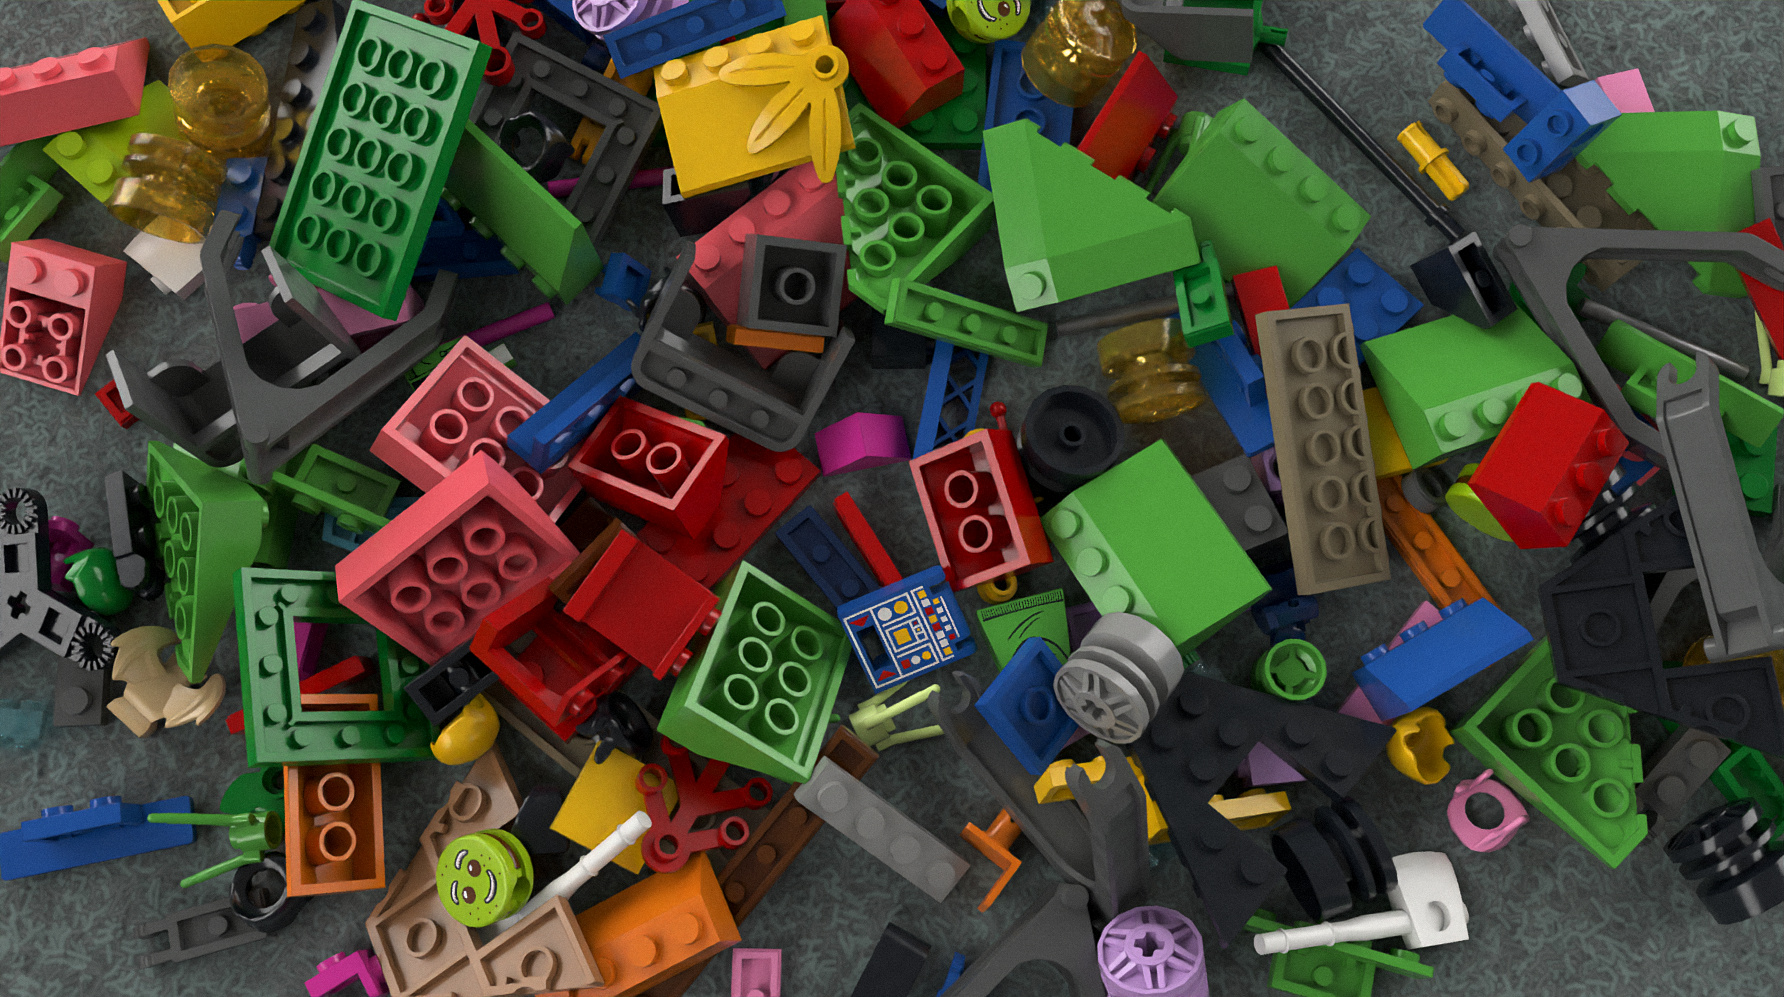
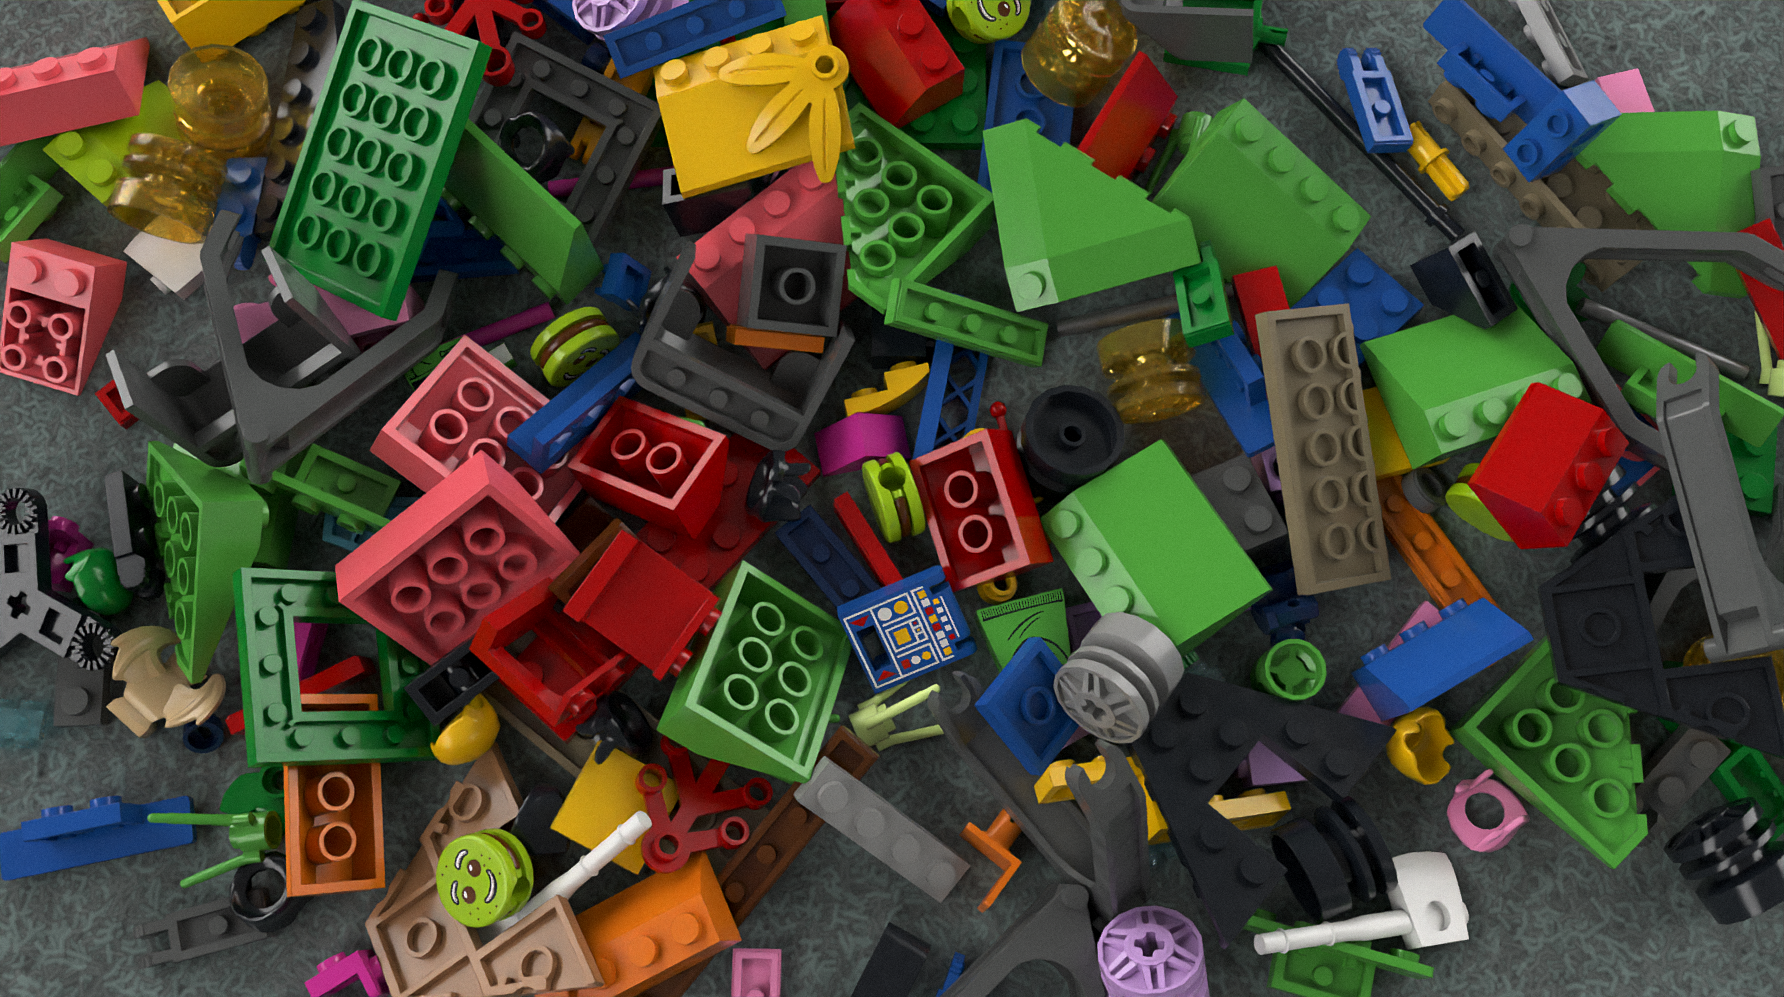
none -> dark blue hinge [183,713,224,753]
none -> lime head [530,307,620,387]
none -> black piece [745,449,811,523]
none -> yellow slope [844,361,930,417]
none -> lime head [862,452,926,543]
none -> blue hinge [1337,48,1414,153]

